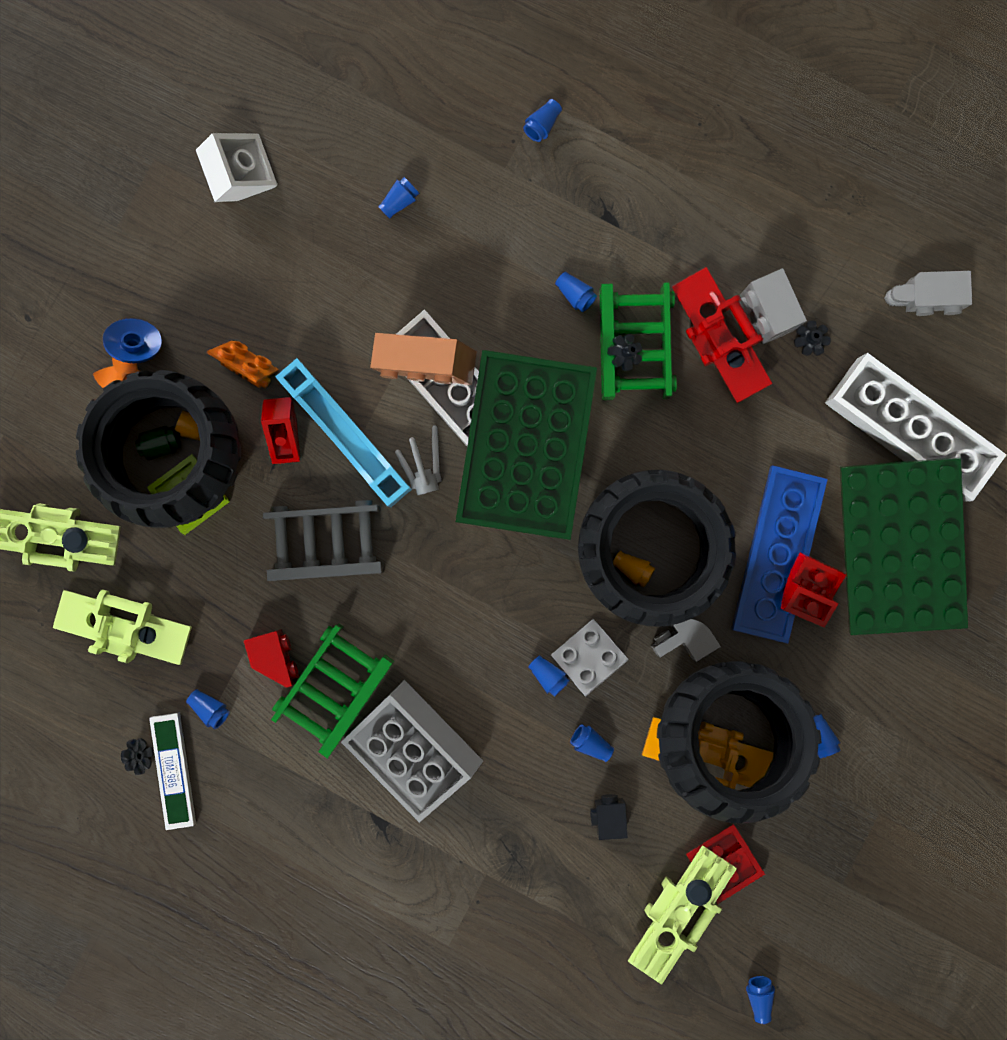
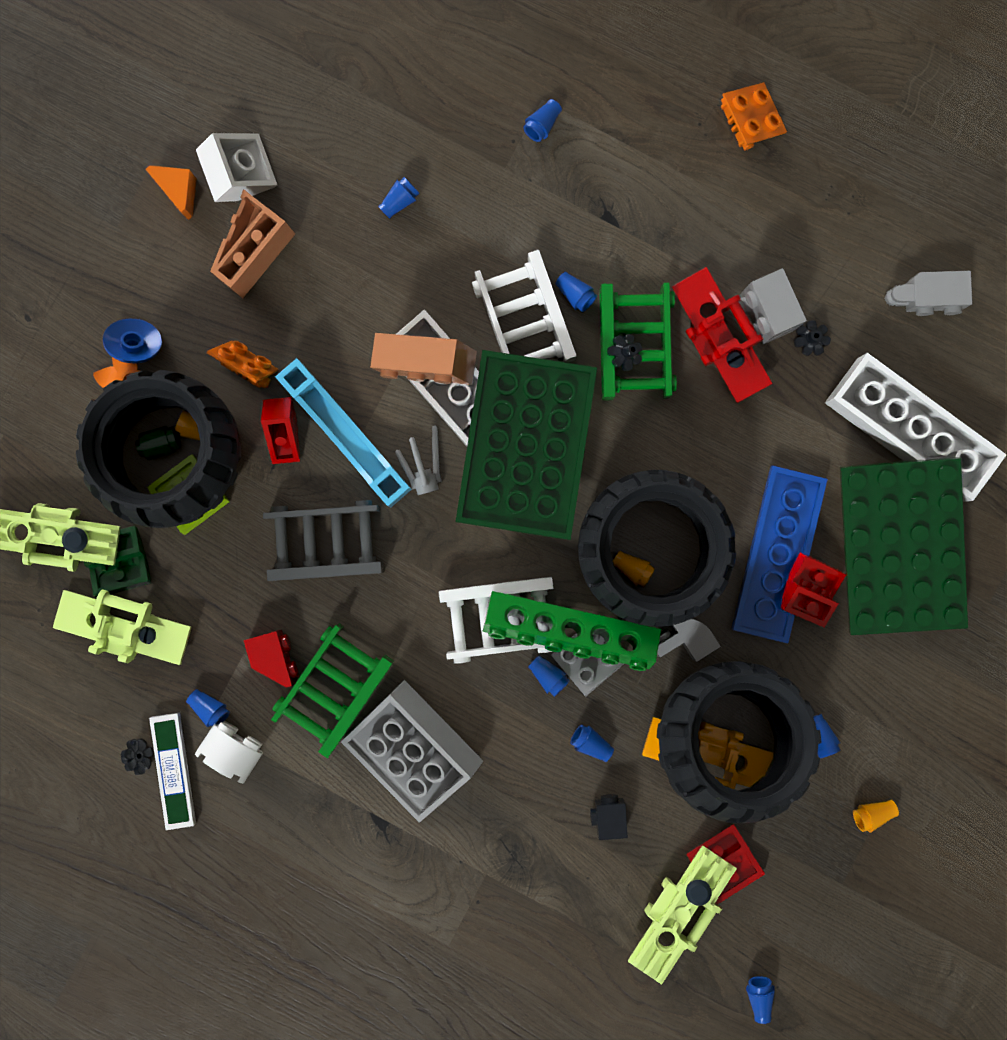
none -> dark green slope [84,526,152,597]
none -> orange slope [146,166,197,220]
none -> white brick [195,721,263,784]
none -> nougat wedge [210,189,295,298]
none -> white fence [439,577,553,663]
none -> white fence [472,250,576,363]
none -> green brick [482,591,661,671]
none -> orange hinge [721,82,787,151]
none -> light orange cone [853,800,899,833]

